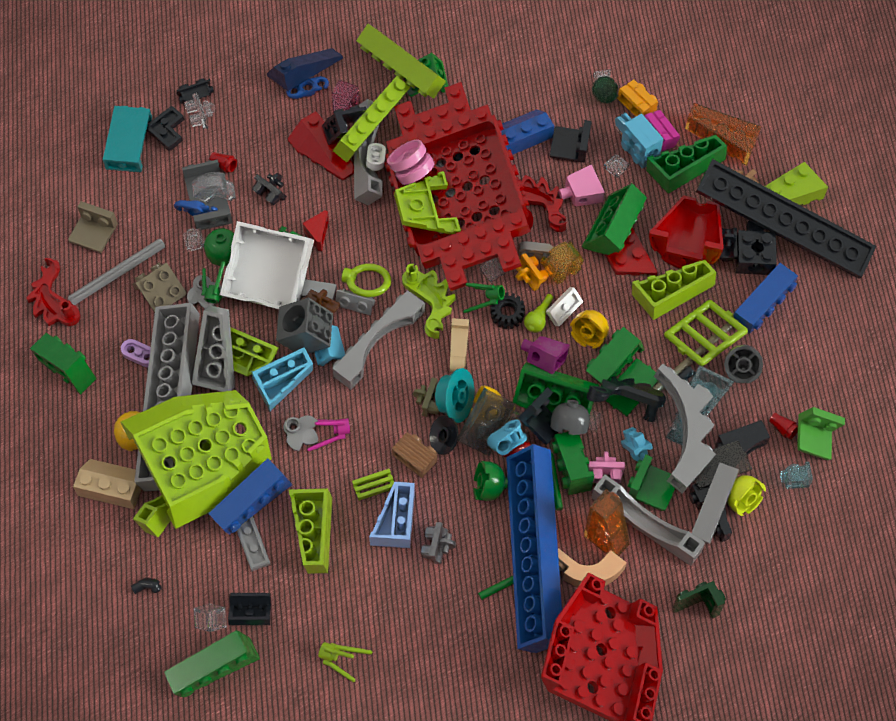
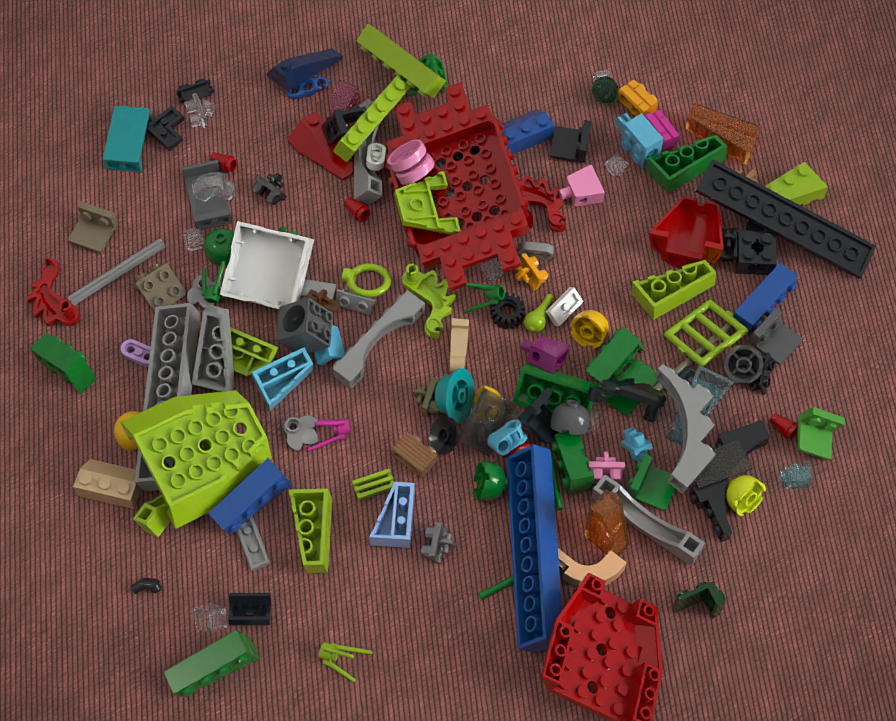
blue piece [174,200,218,216] -> none
red slope [303,210,329,252] -> none
clear yellow brick [540,241,584,284] -> none
green slope [582,183,647,255] -> none
red wing [605,227,657,276] -> none
light grey tile [692,463,739,544] -> none
none -> red cone [344,197,370,222]
none -> black hinge [749,352,775,395]
none -> dark grey bracket [750,308,803,365]

